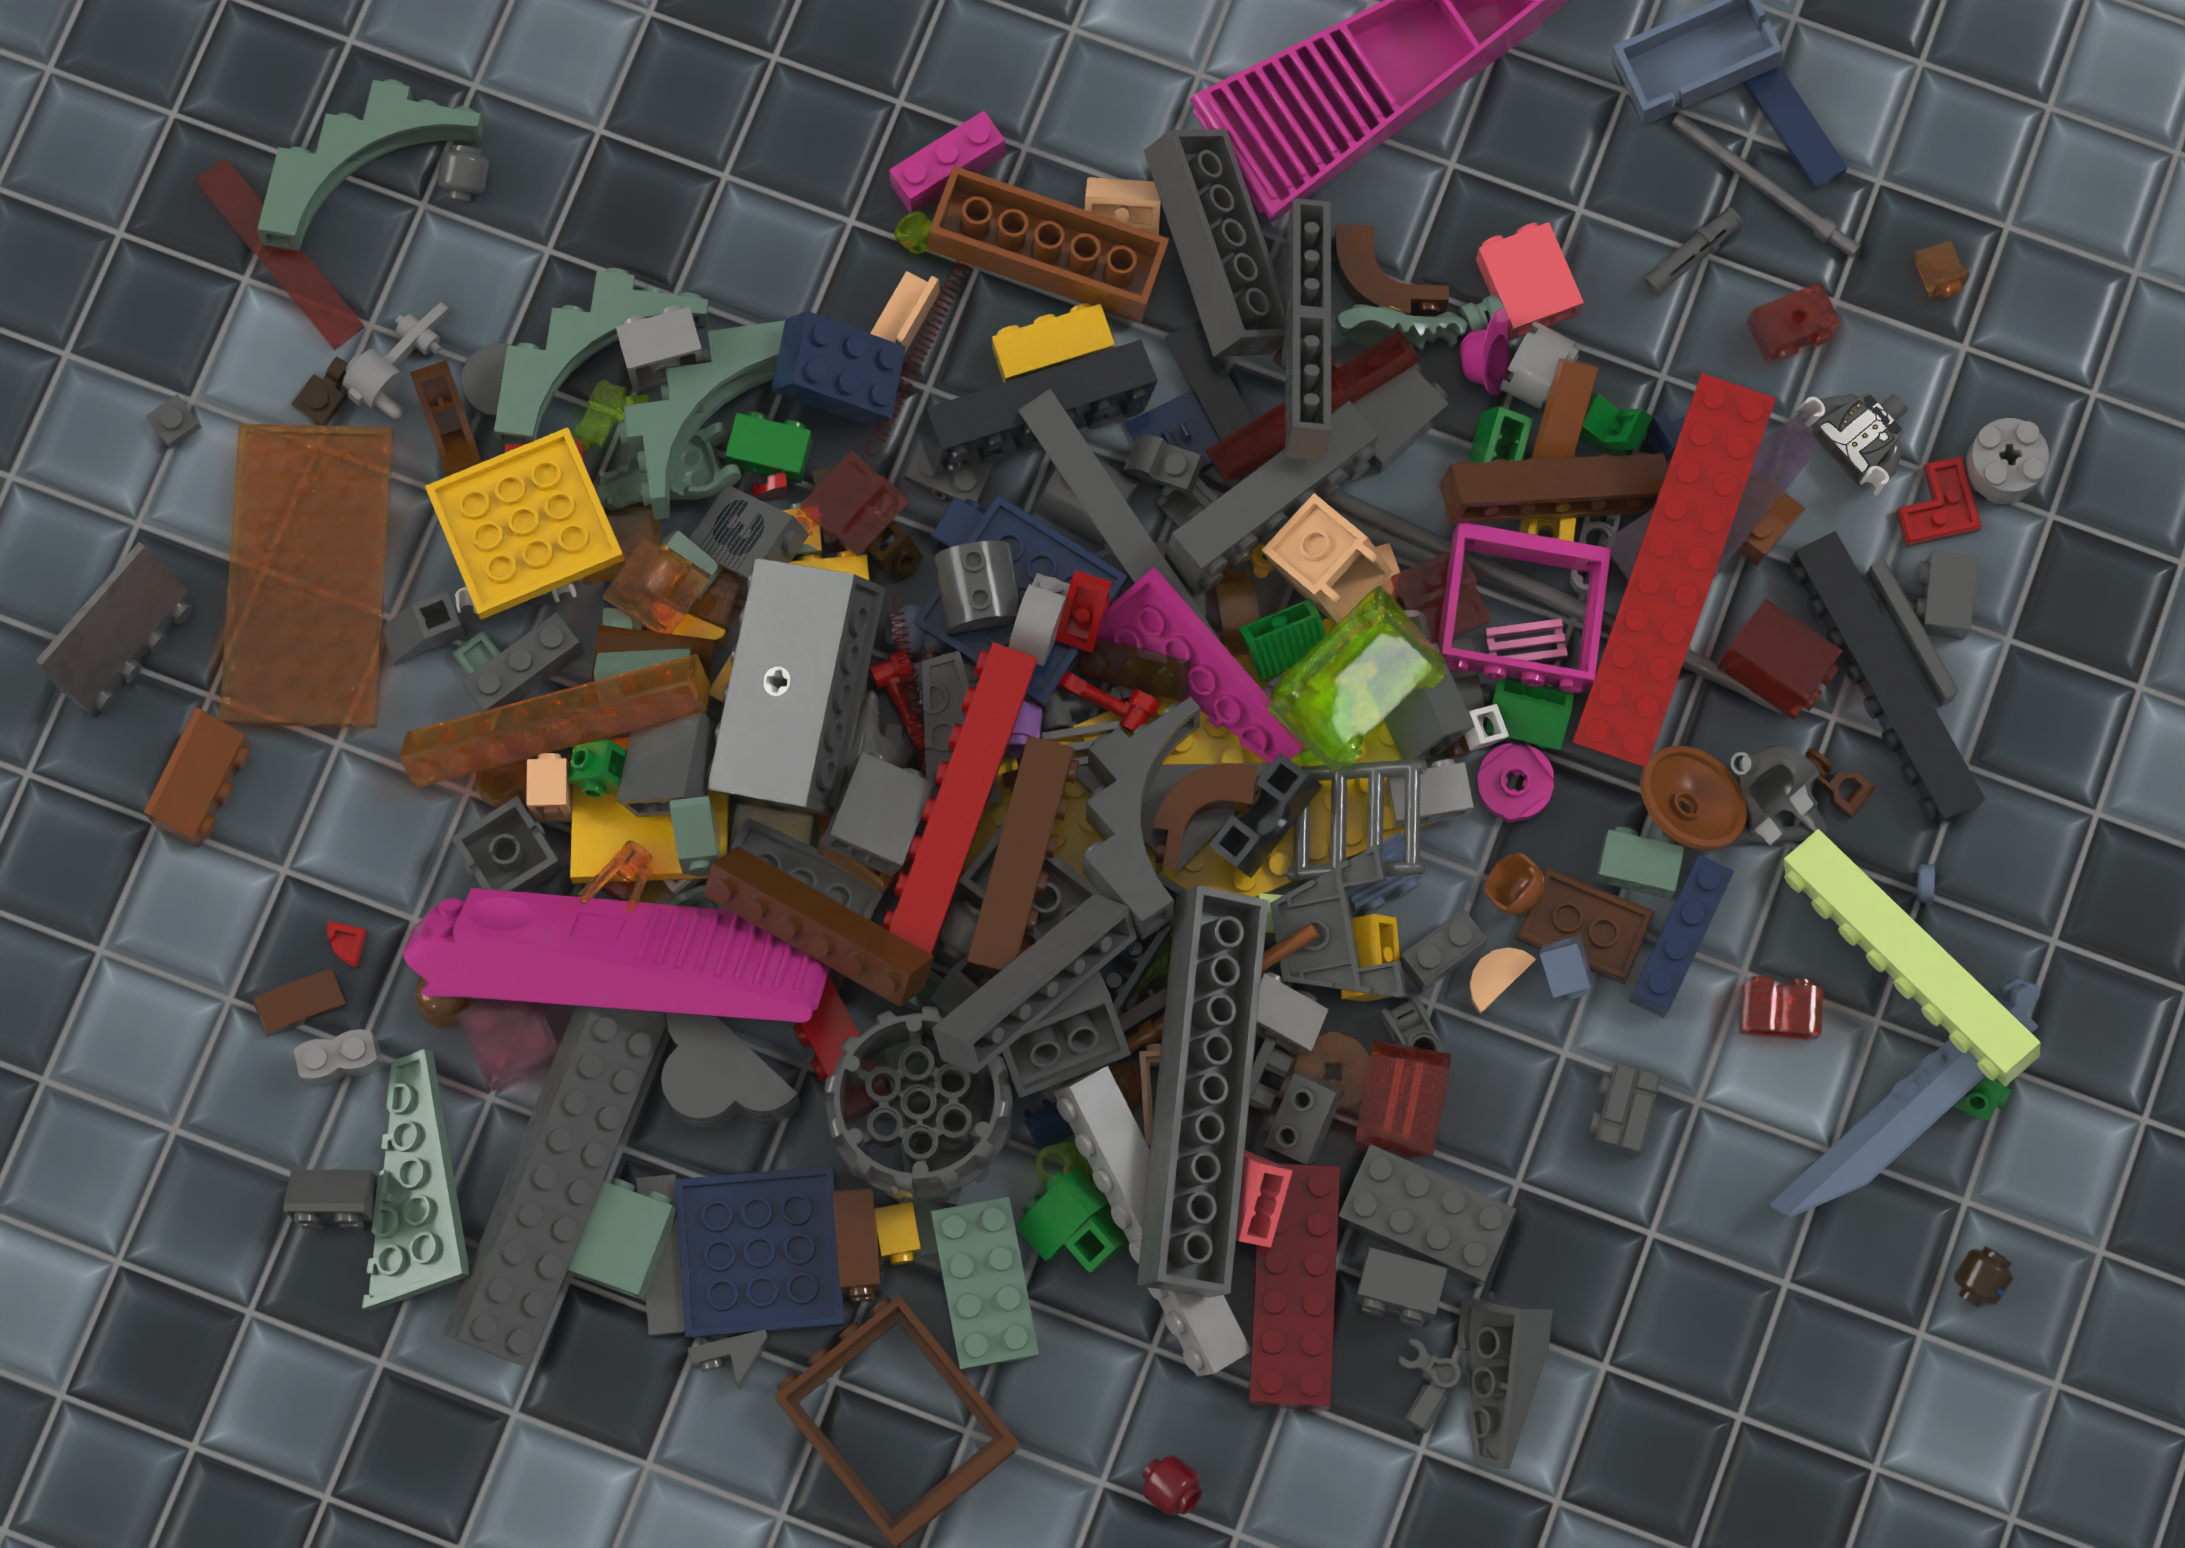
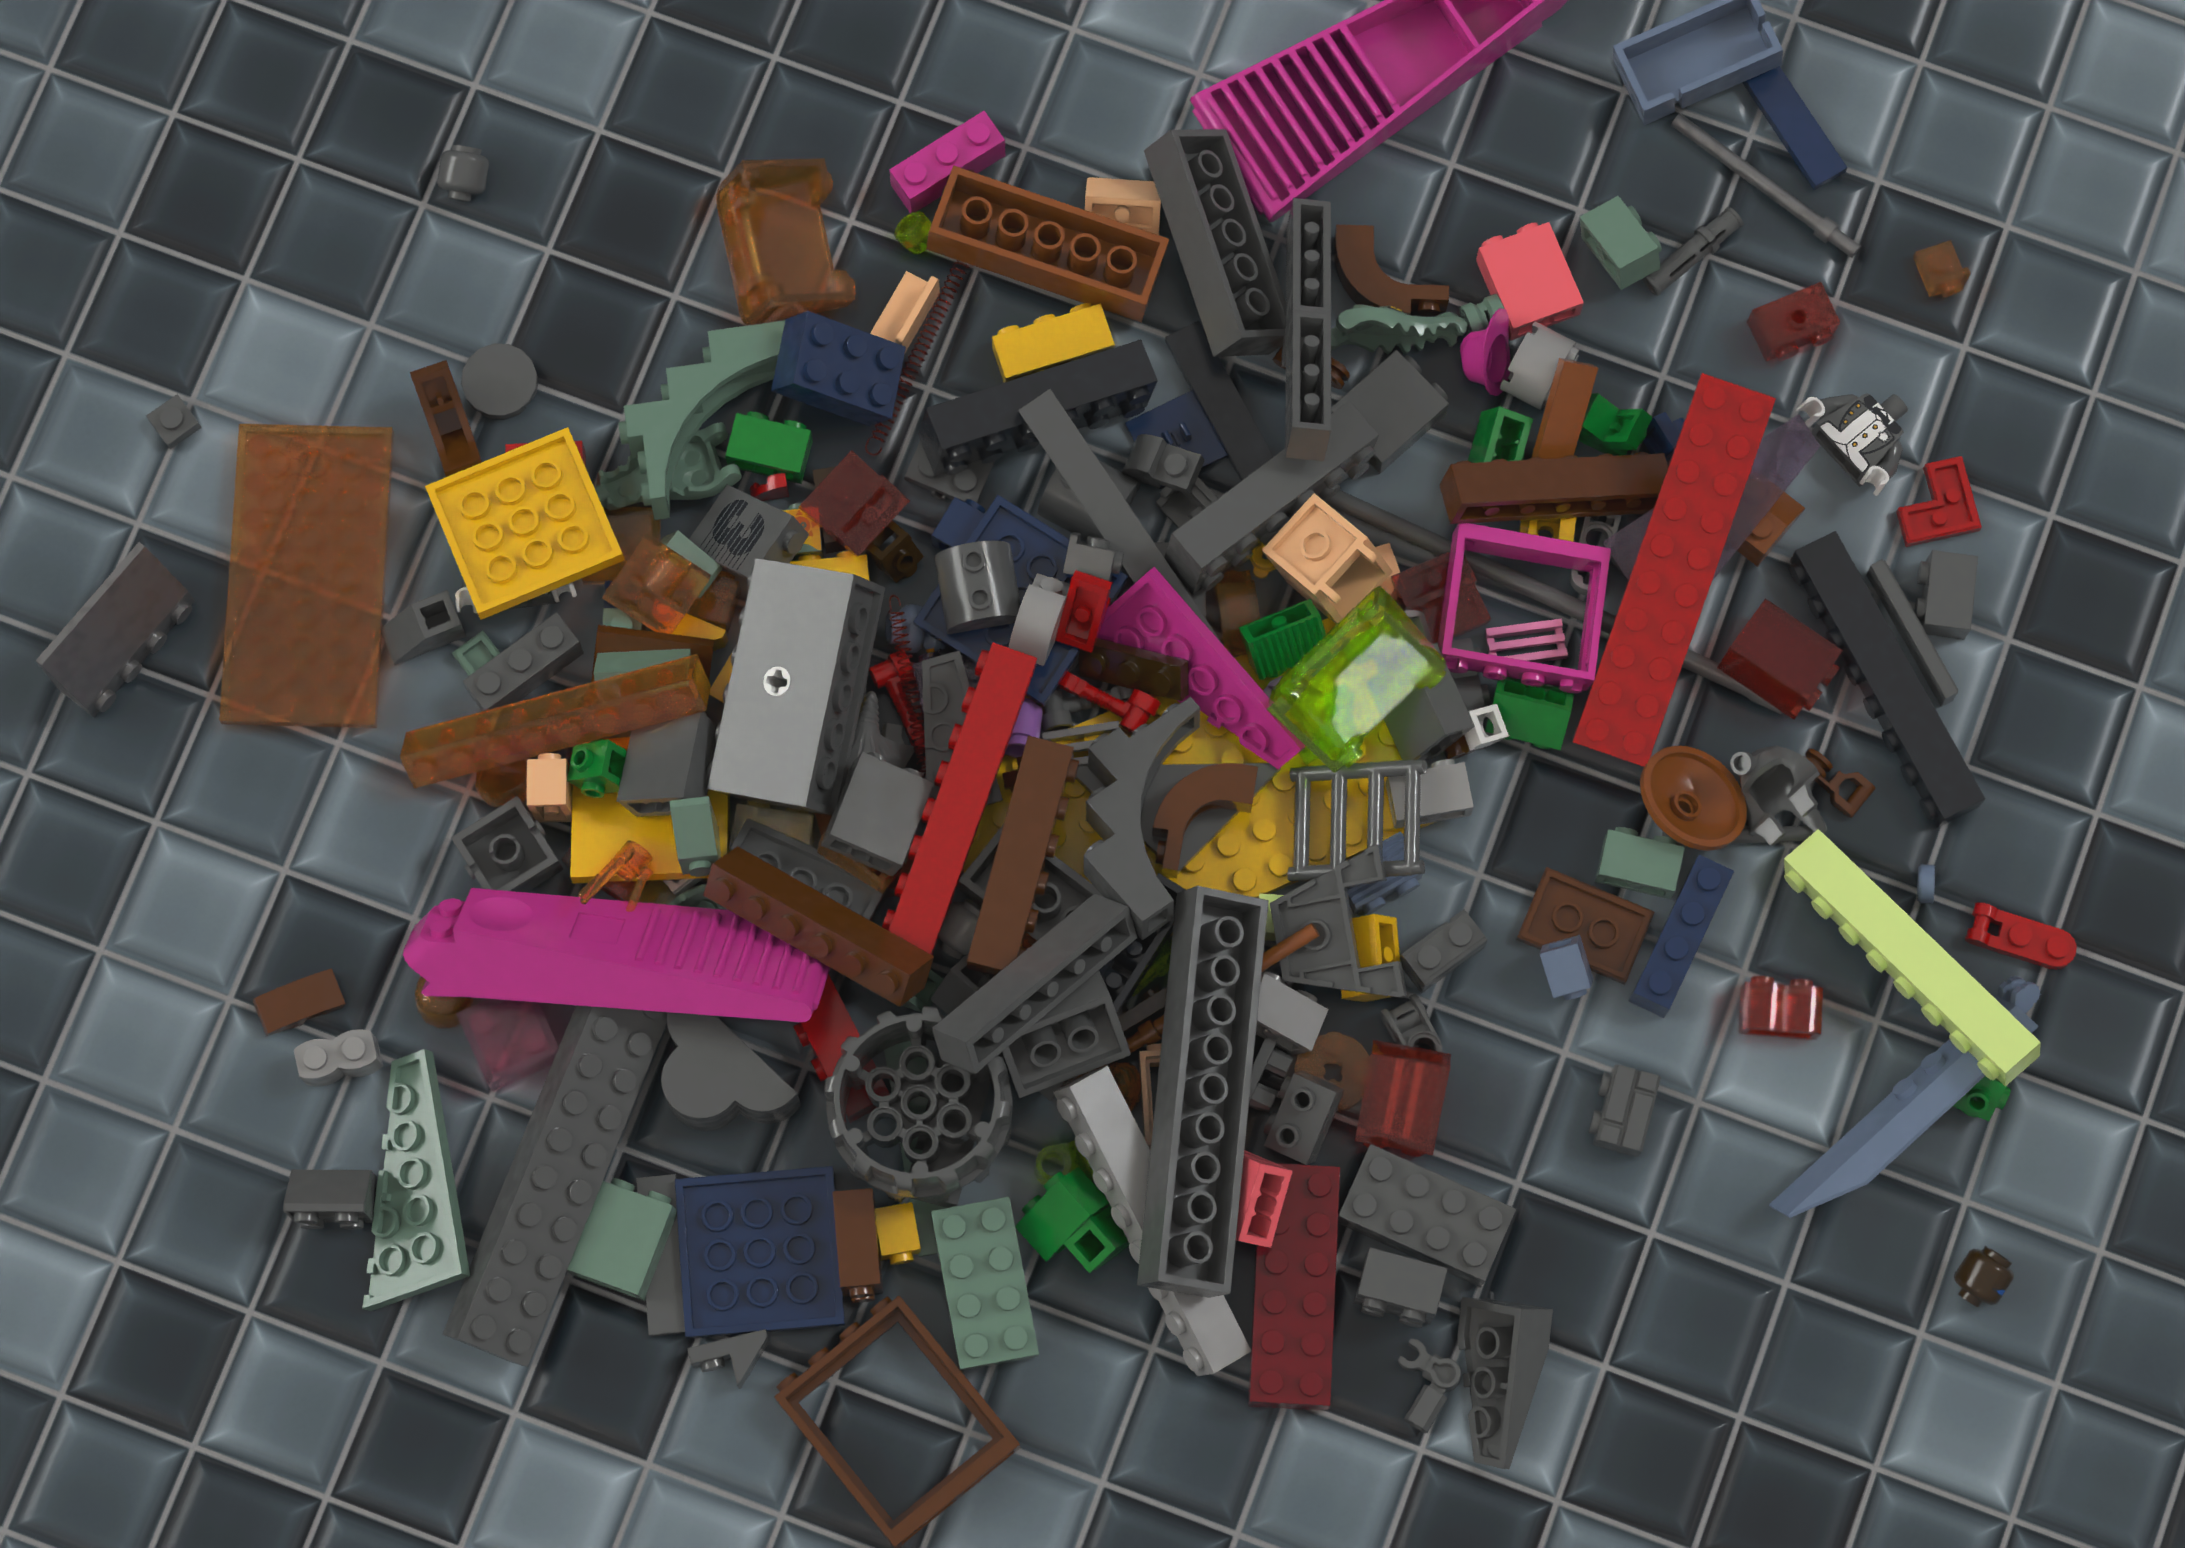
dark orange slope [144,707,251,847] -> none
clear red tile [195,157,364,351] -> none
sand green arch [257,79,484,251] -> none
dark brown plate [291,356,348,429] -> none
red tile [327,921,368,969] -> none
light grey piece [343,302,450,419] -> none
sand green arch [494,268,708,445] -> none
clear neon green piece [573,379,650,451] -> none
light grey brick [616,306,705,392] -> none
dark blue tile [1024,1099,1074,1154] -> none
dark red head [1142,1455,1203,1516] -> none
clear red tile [1205,331,1421,482] -> none
black arch [1208,752,1323,878] -> none
light nougat tile [1469,947,1536,1015] -> none
dark pink plate [1476,743,1554,823] -> none
dark orange hair [1484,853,1544,916] -> none
light grey brick [1964,418,2049,505] -> none
none -> clear orange windscreen [716,158,856,325]
none -> dark grey brick [1063,532,1124,581]
none -> sand green brick [1580,196,1662,290]
none -> red plate [1965,902,2077,970]

